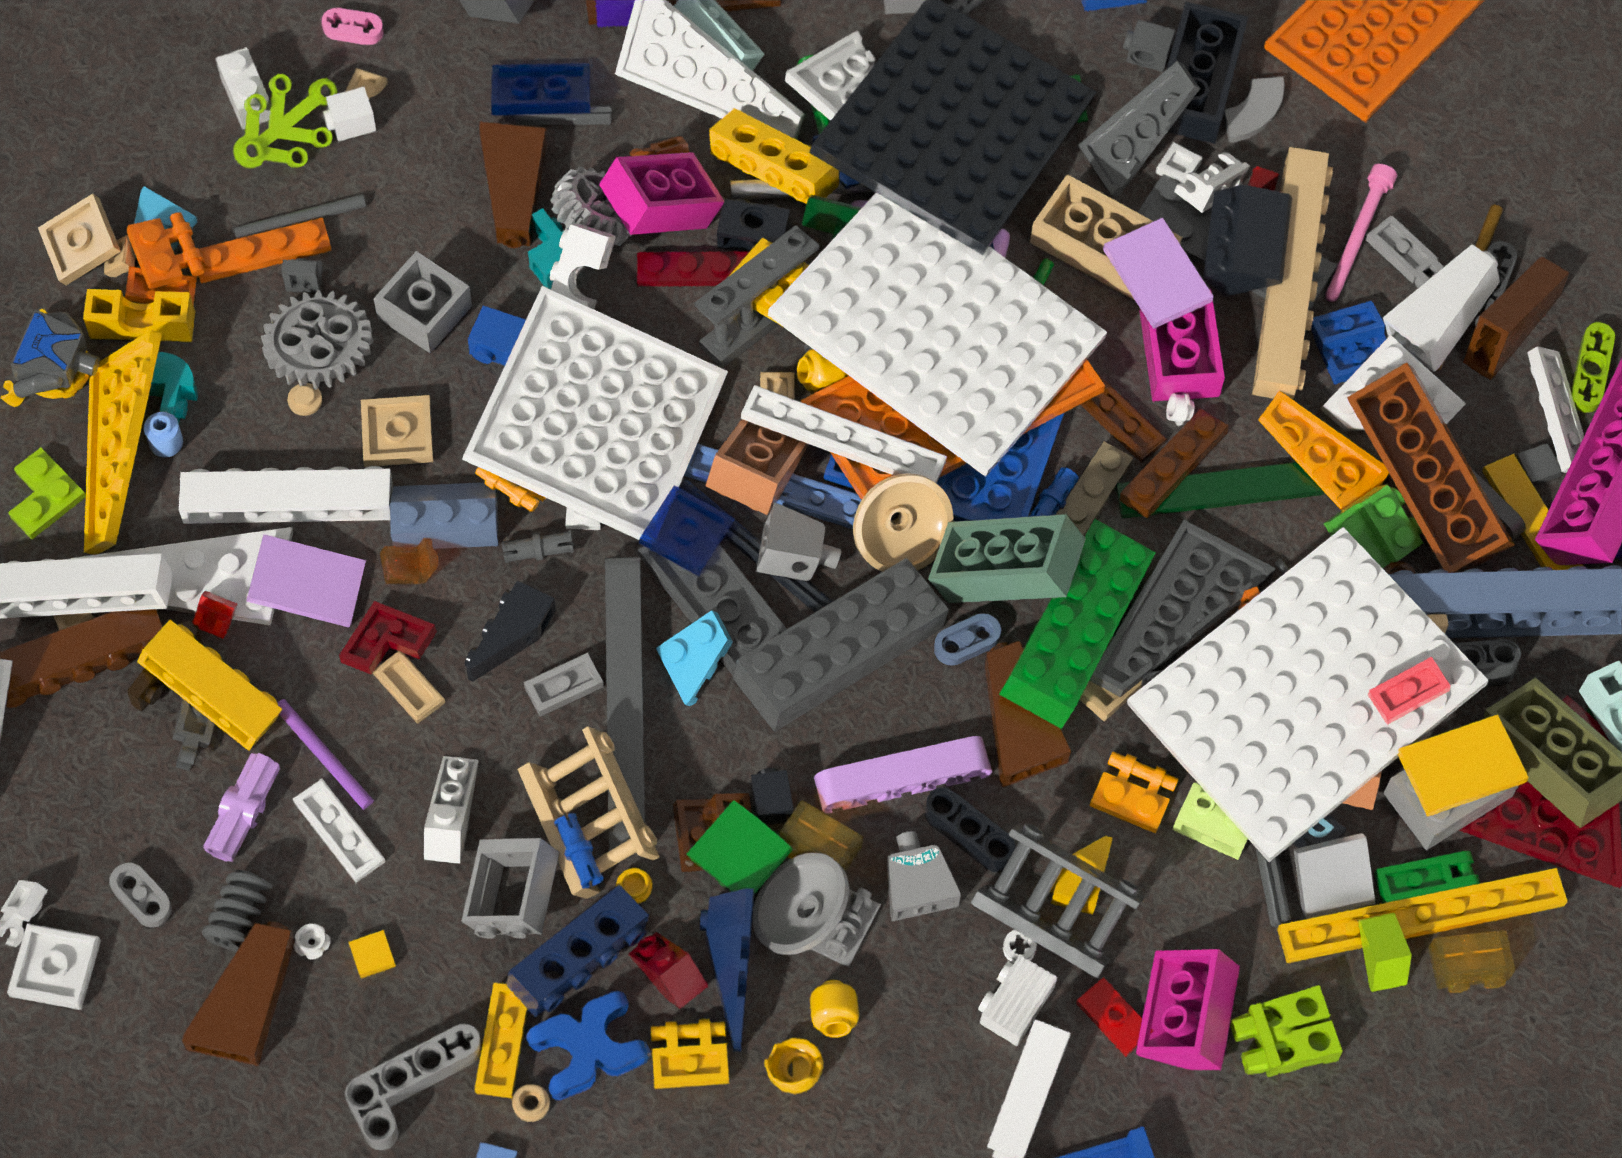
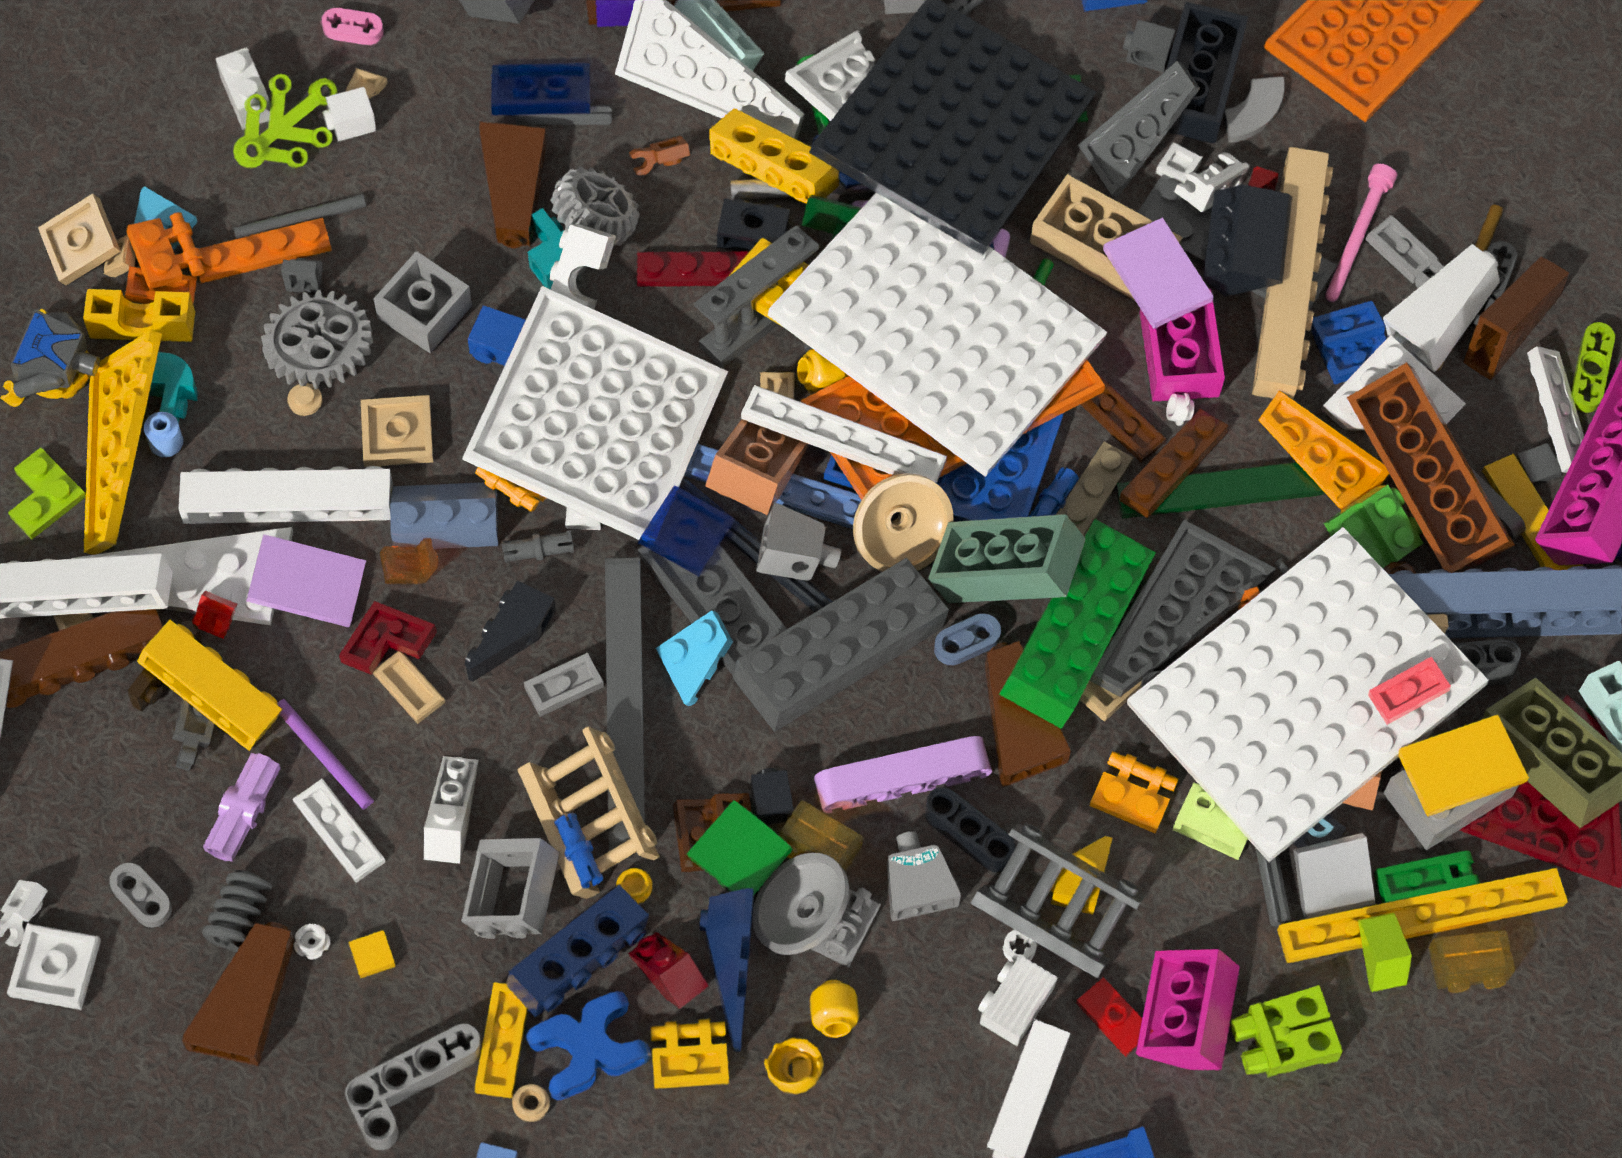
dark pink brick [599,153,725,235] -> none

